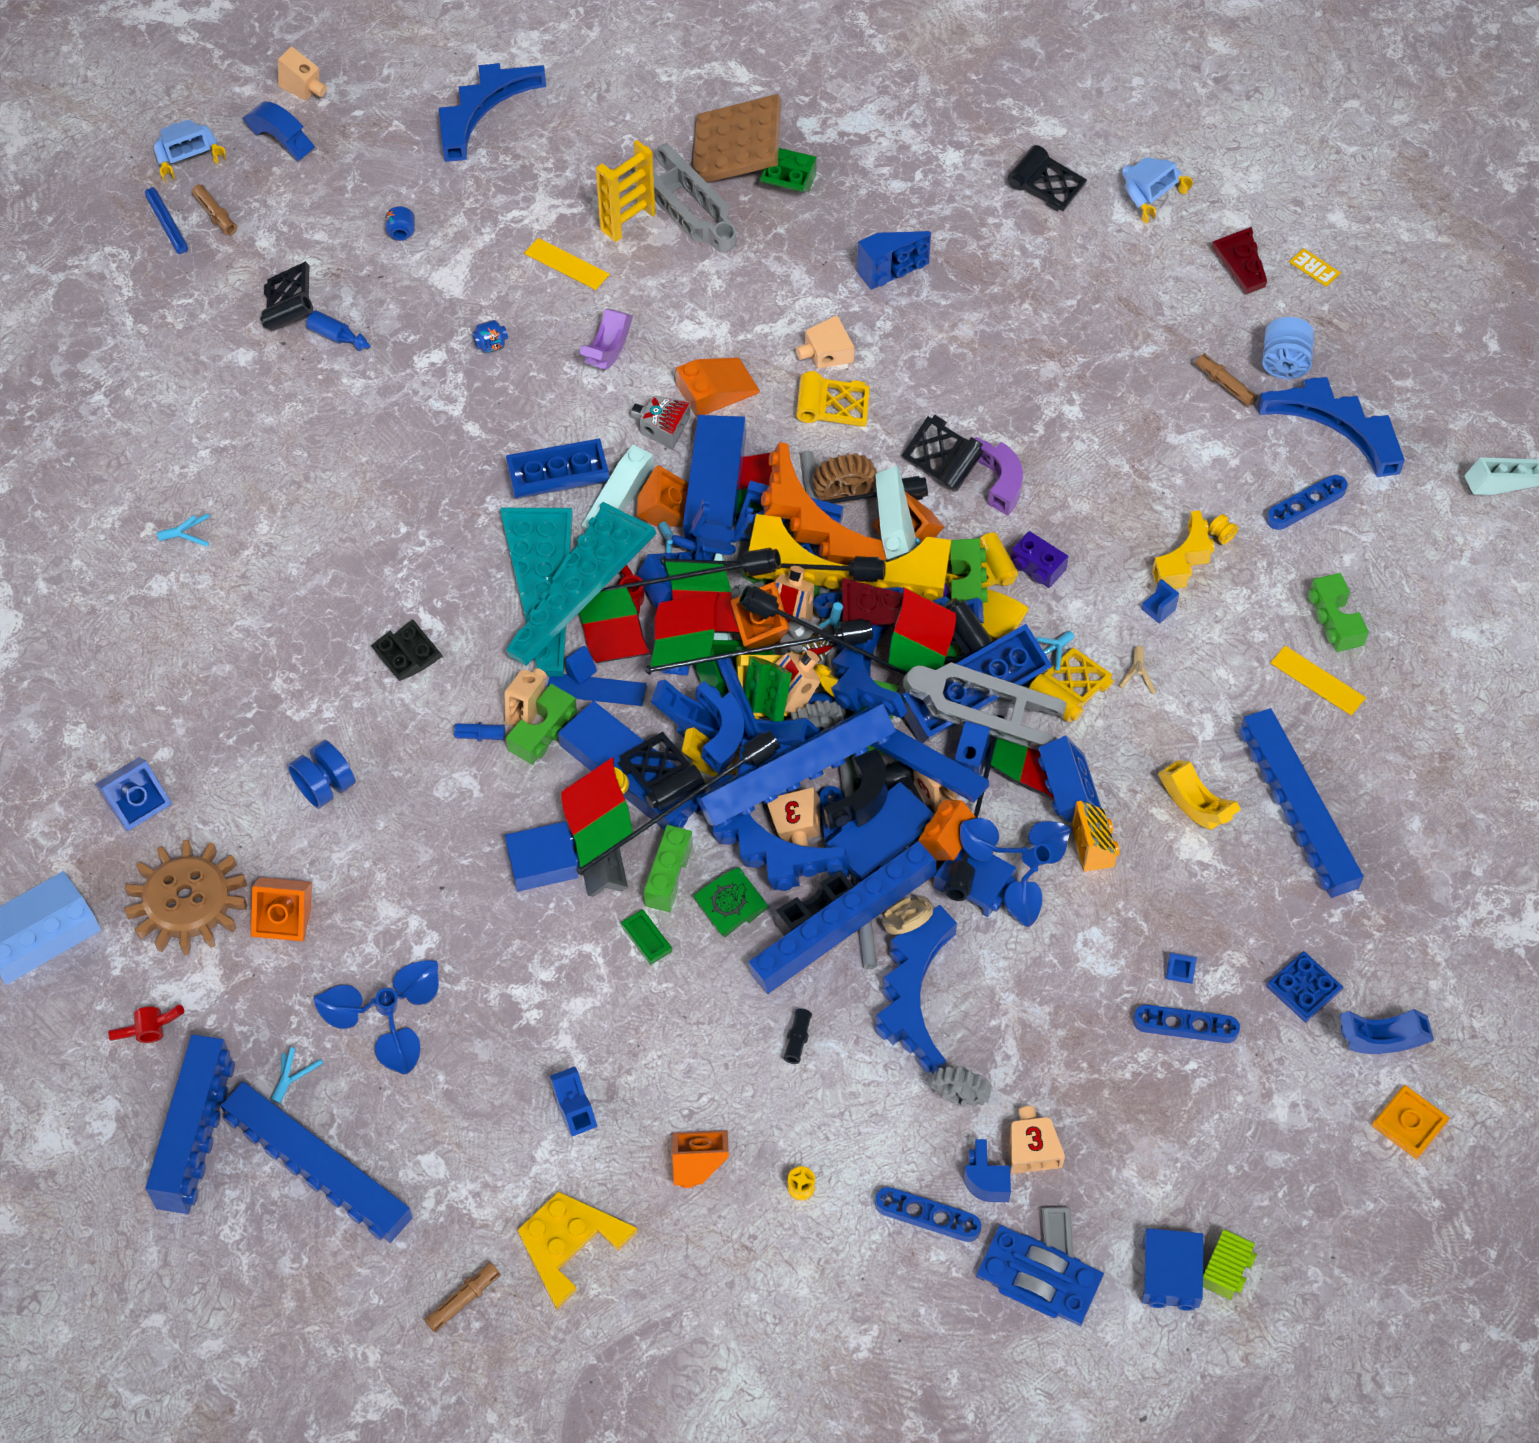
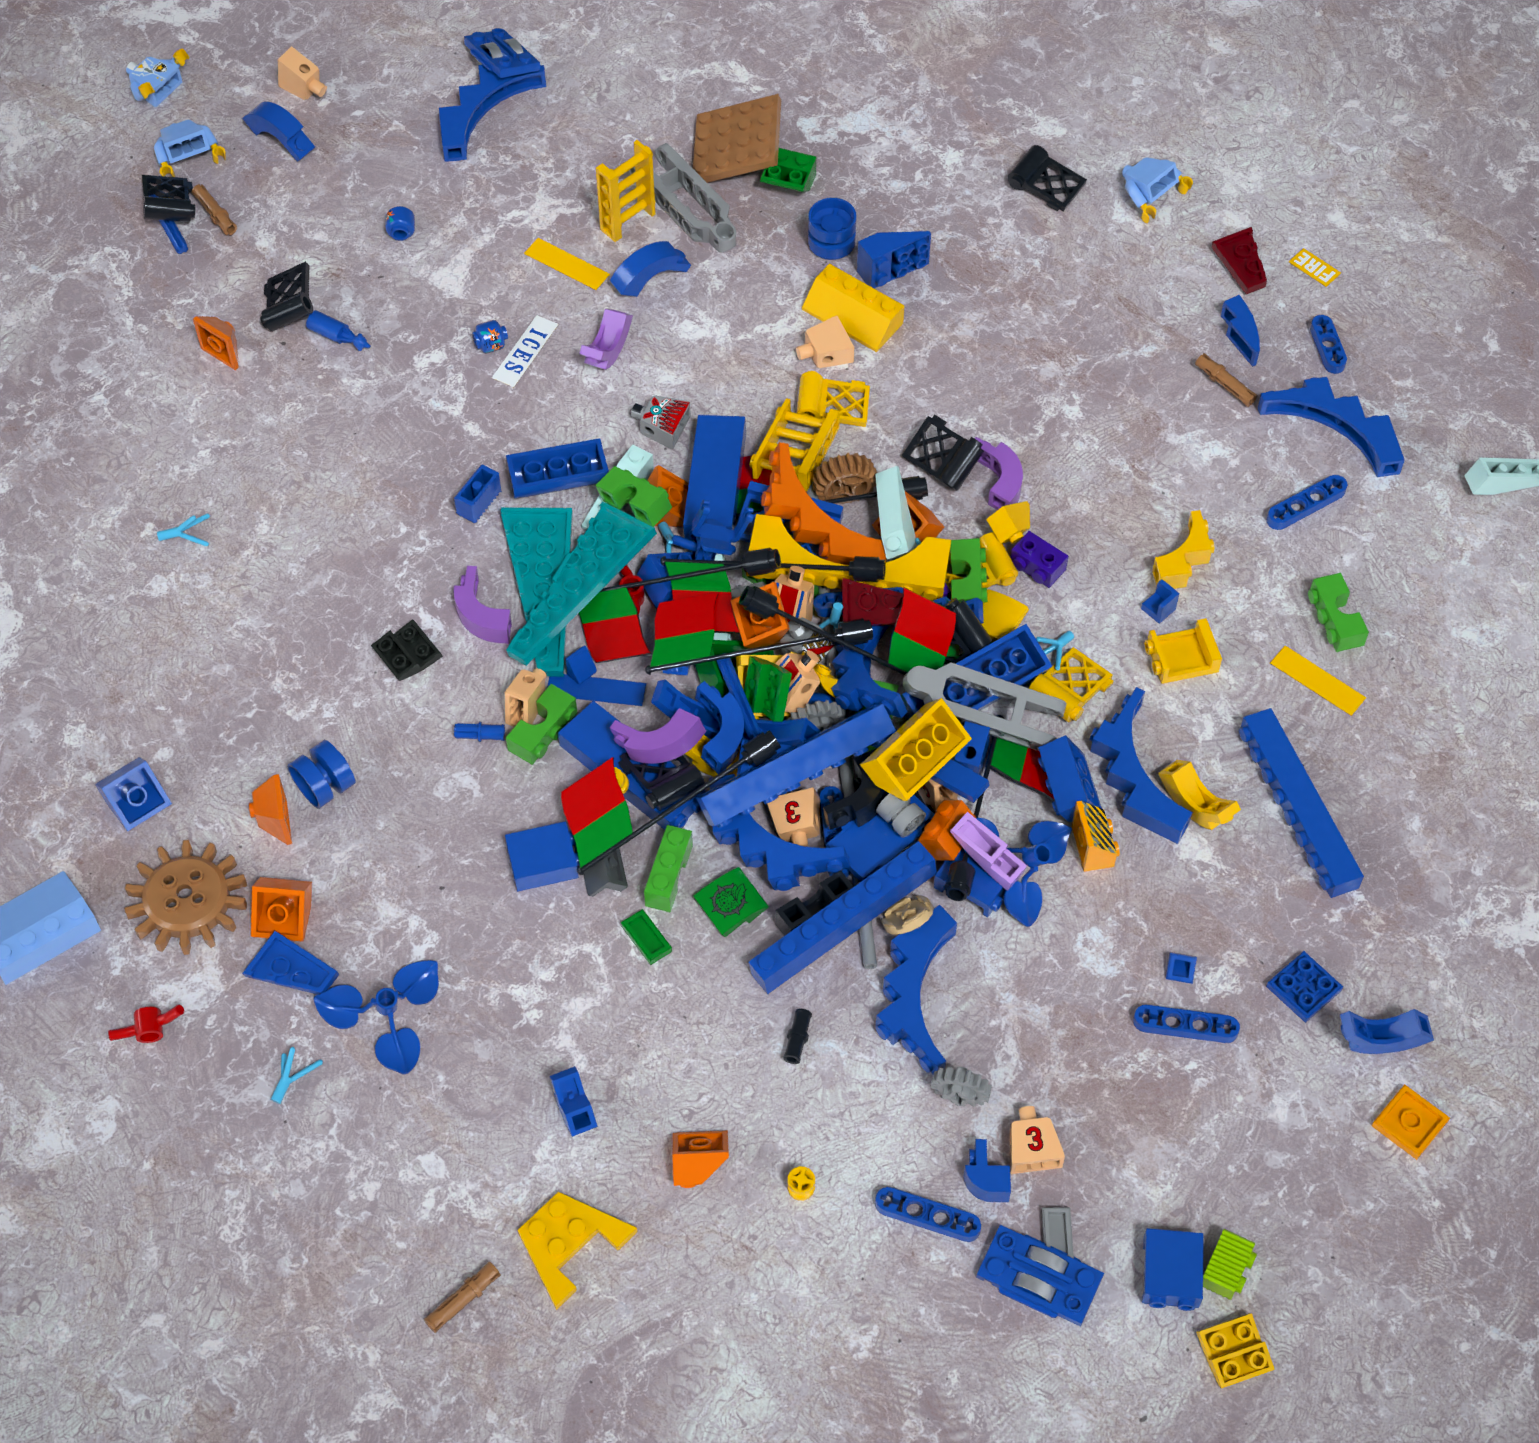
blue brick [145,1034,235,1214] -> none
blue brick [221,1081,413,1243] -> none
orange slope [676,357,760,418] -> none
tan plant [1120,646,1156,694] -> none
yellow wheel [1208,514,1239,545] -> none
light blue wheel [1262,317,1314,379] -> none
none -> light blue torso [126,48,190,107]
none -> black piece [141,175,195,222]
none -> orange slope [193,316,239,371]
none -> blue wing [242,931,340,995]
none -> orange slope [249,774,292,845]
none -> blue brick [454,464,502,523]
none -> medium lavender arch [454,566,512,644]
none -> blue piece [464,28,540,78]
none -> white sticker [492,315,558,387]
none -> bright green arch [595,466,672,527]
none -> blue arch [610,241,691,297]
none -> medium lavender arch [610,708,706,764]
none -> yellow fence [750,398,840,491]
none -> yellow slope [802,263,904,352]
none -> blue wheel [808,198,856,260]
none -> yellow slope [860,698,972,801]
none -> light grey wheel [876,793,926,838]
none -> lavender slope [950,812,1027,891]
none -> yellow slope [986,501,1030,544]
none -> blue arch [1089,687,1193,844]
none -> yellow panel [1144,618,1222,684]
none -> yellow slope [1196,1313,1275,1388]
none -> blue slope [1221,295,1260,367]
none -> blue beam [1310,315,1347,374]

